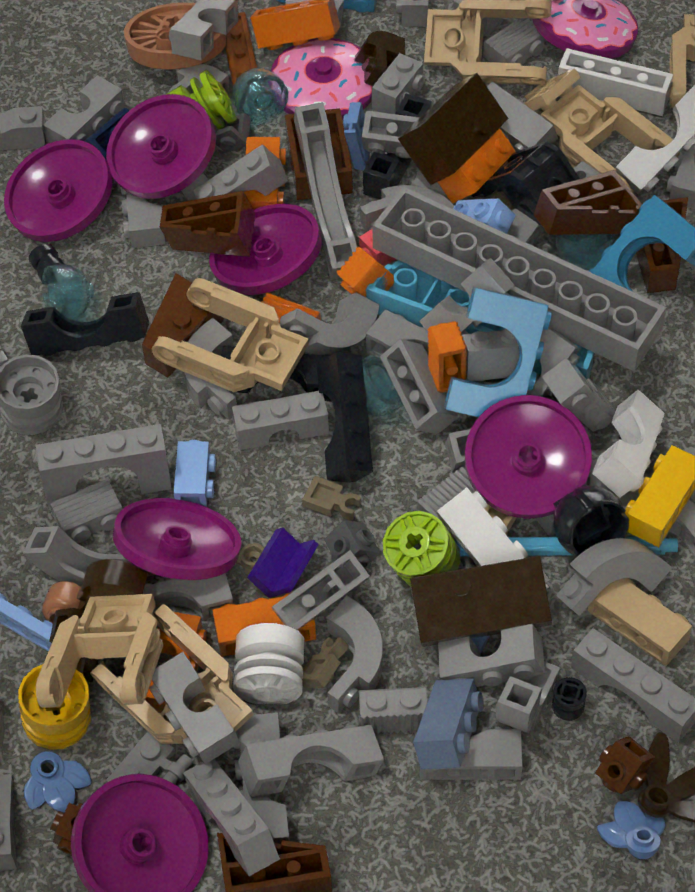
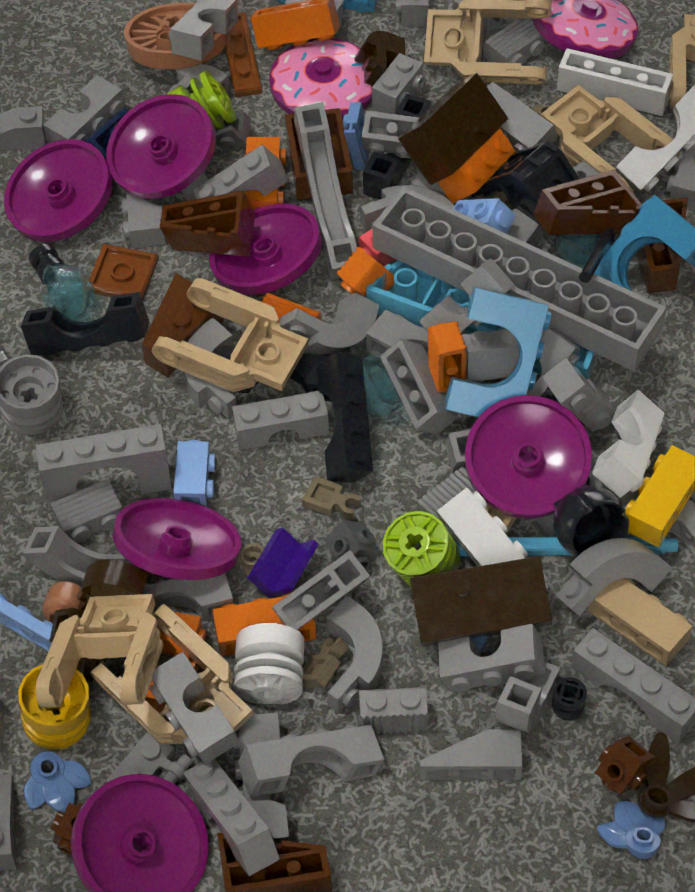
clear light blue cylinder [232,68,289,125] -> none
sand blue brick [413,678,483,769] -> none
tan plate [525,68,581,111] -> none
none -> dark orange tile [85,244,159,301]
none -> black bar [579,228,615,283]

